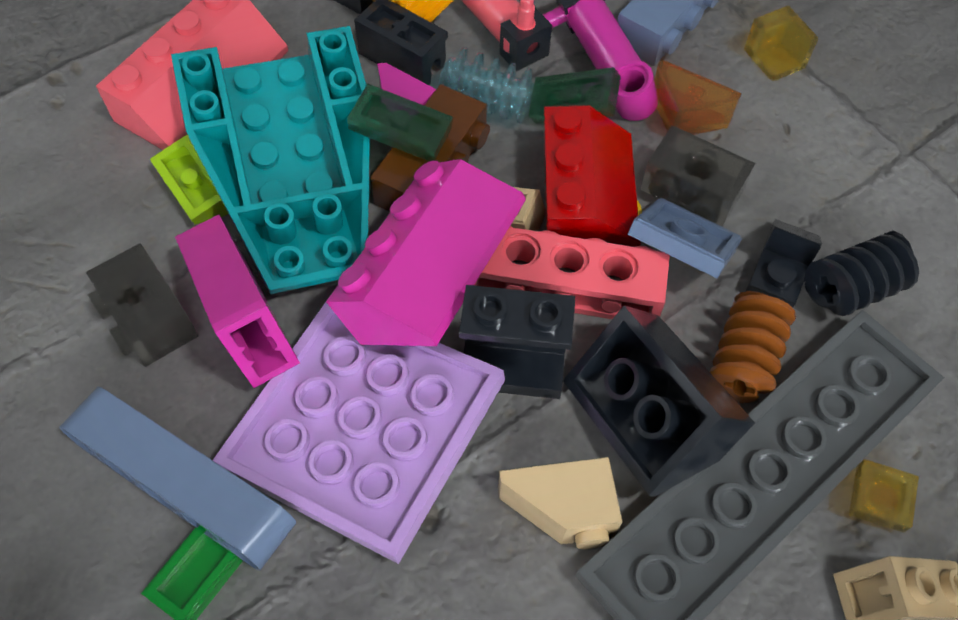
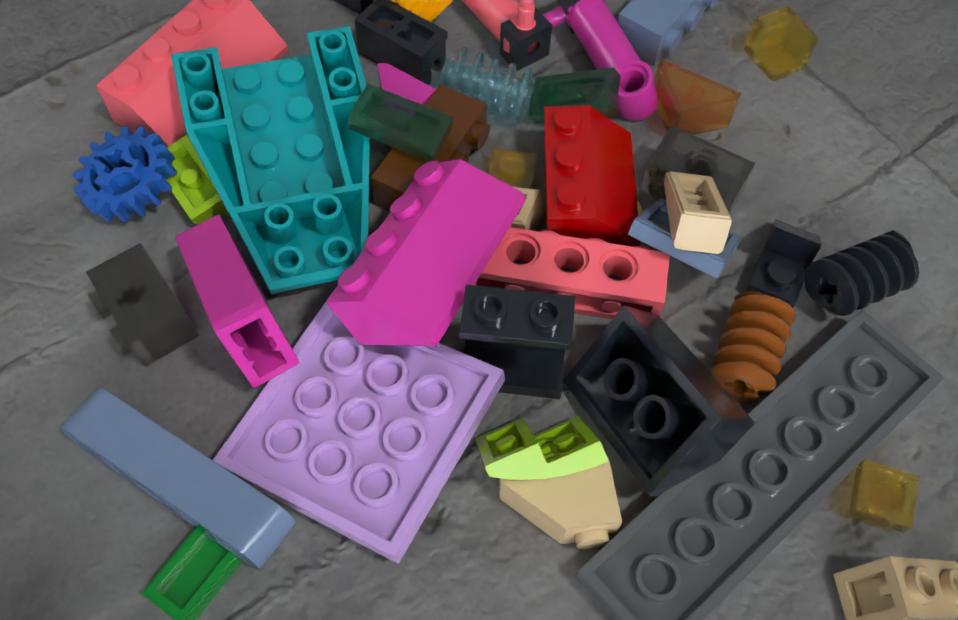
none -> blue gear [73,126,177,223]
none -> lime slope [475,416,609,480]
none -> clear yellow plate [488,148,537,189]
none -> tan slope [664,171,732,254]

